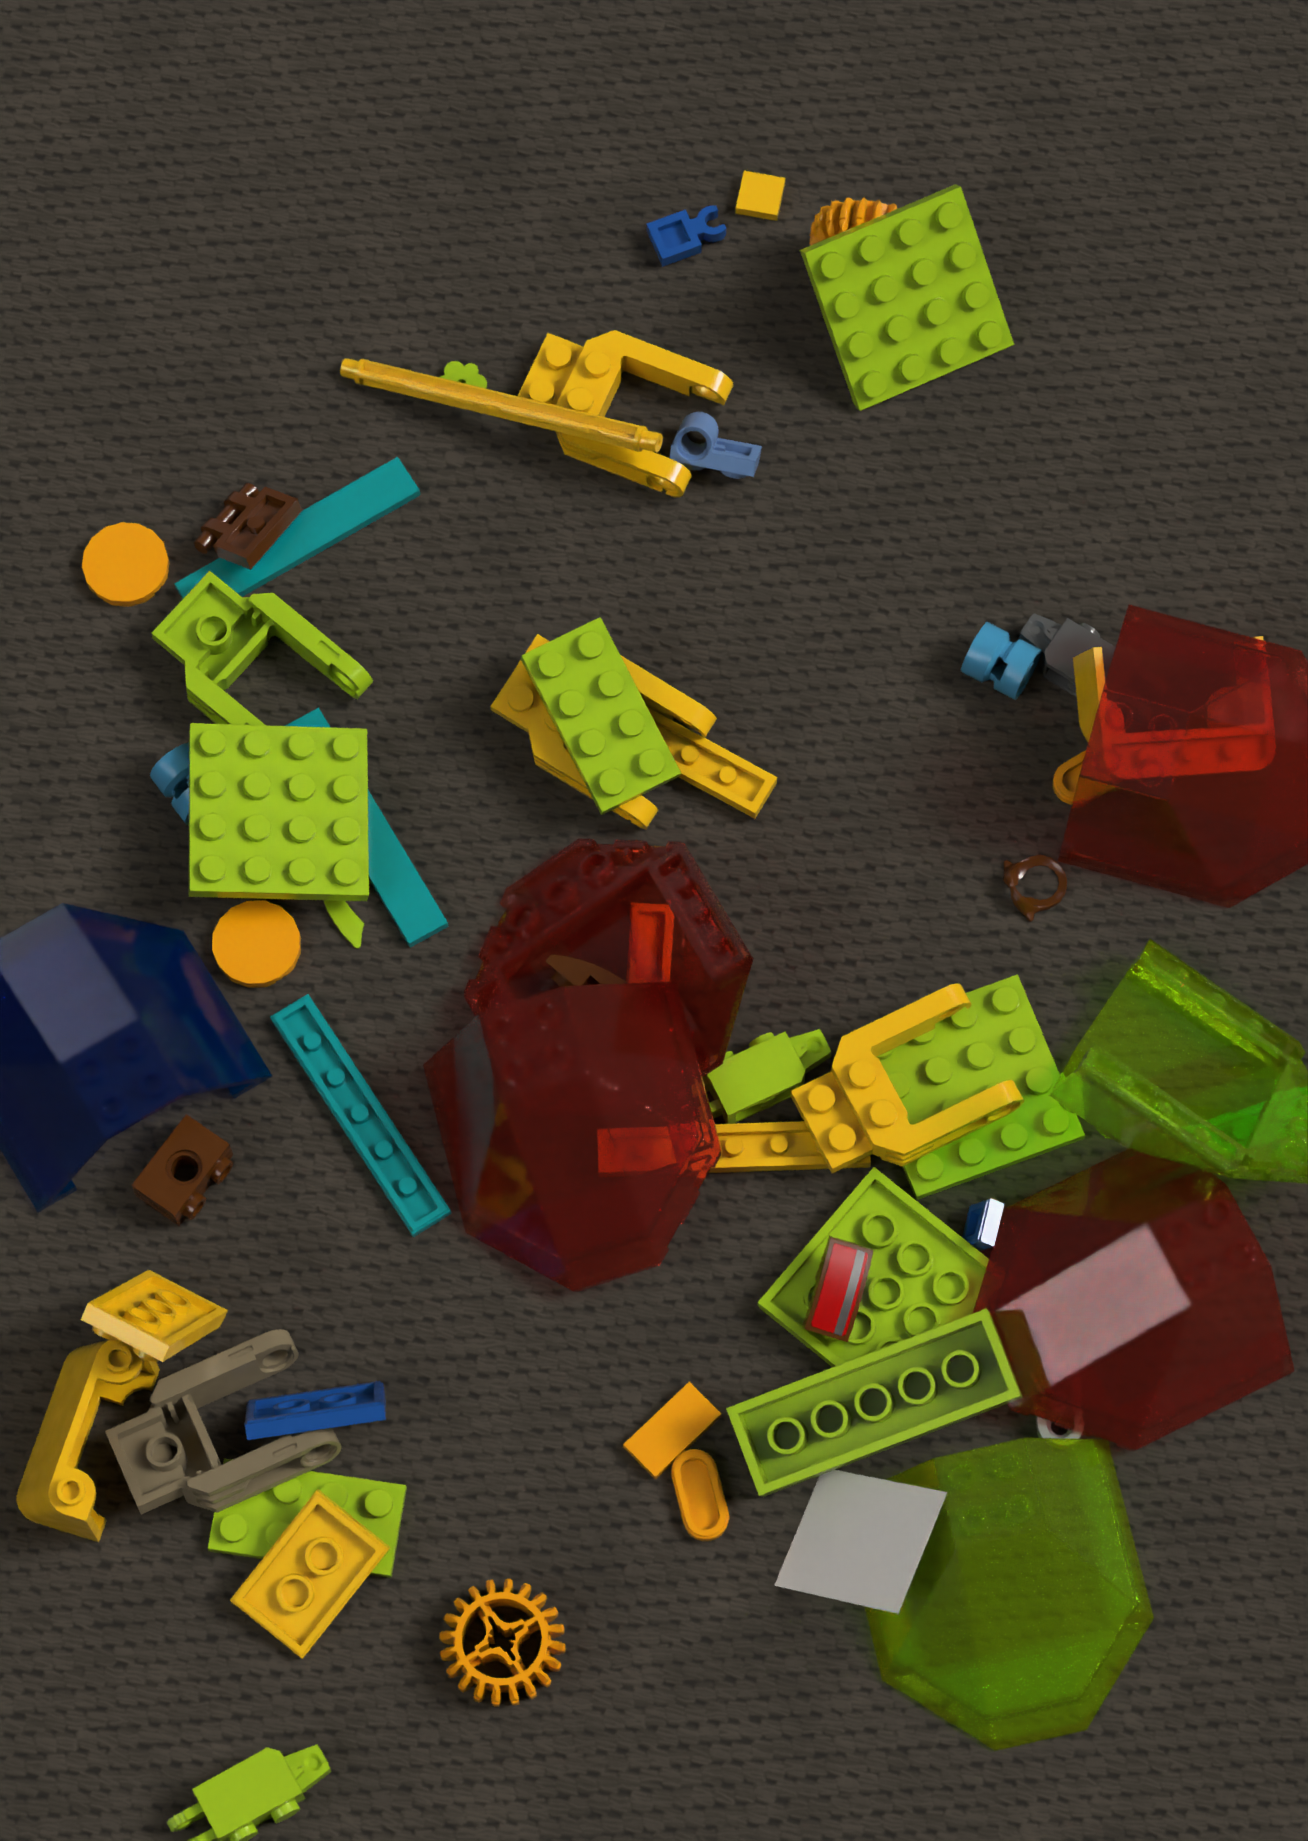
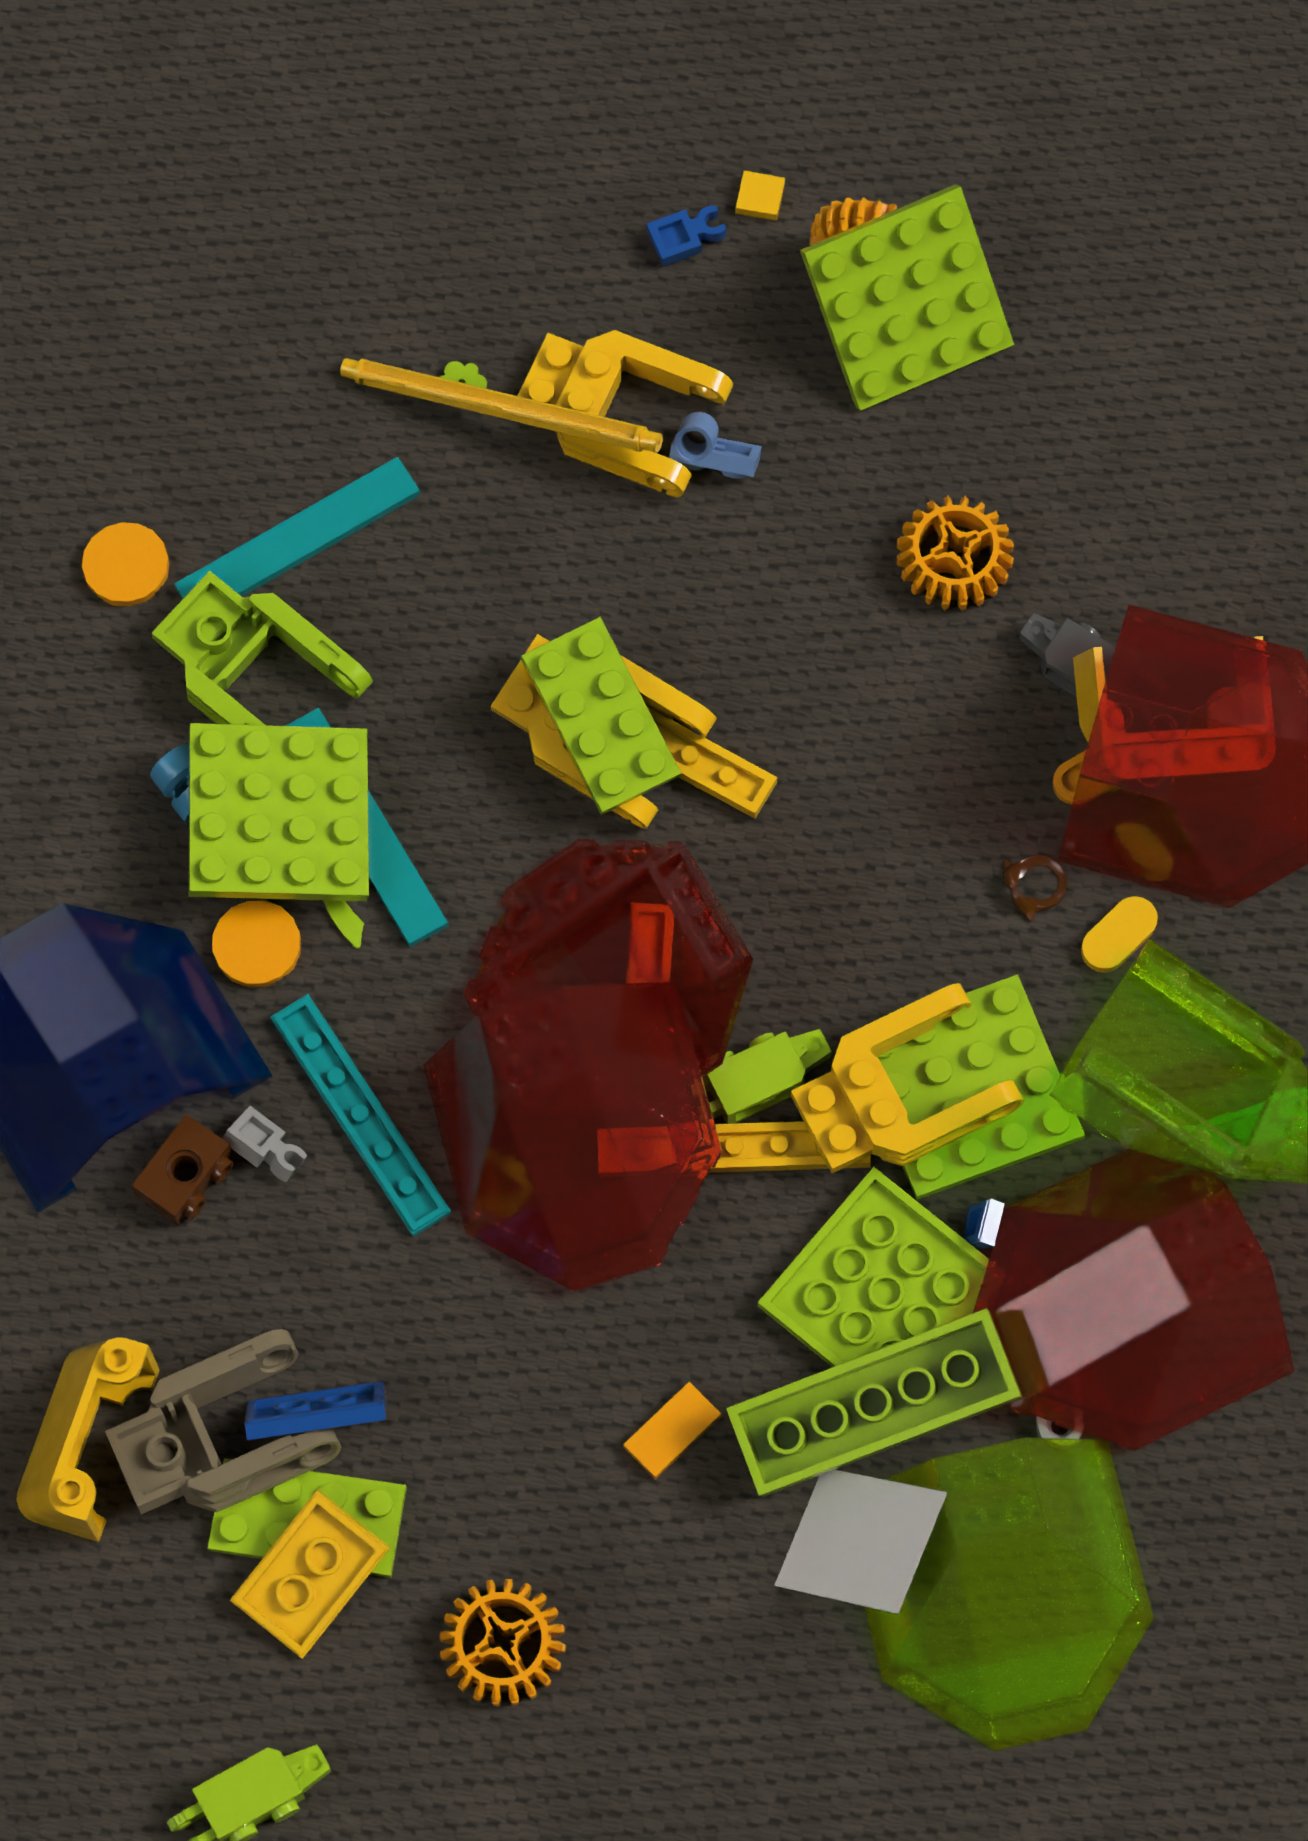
yellow plate [81,1270,228,1362] -> none
reddish brown plate [194,483,302,570] -> none
reddish brown slope [545,955,643,1011] -> none
light orange tile [671,1449,729,1541] -> none
slope [803,1235,874,1342] -> none
dark azure wheel [961,622,1042,700] -> none
none -> light grey plate [222,1106,307,1182]
none -> light orange gear [897,495,1014,611]
none -> yellow tile [1081,896,1158,973]

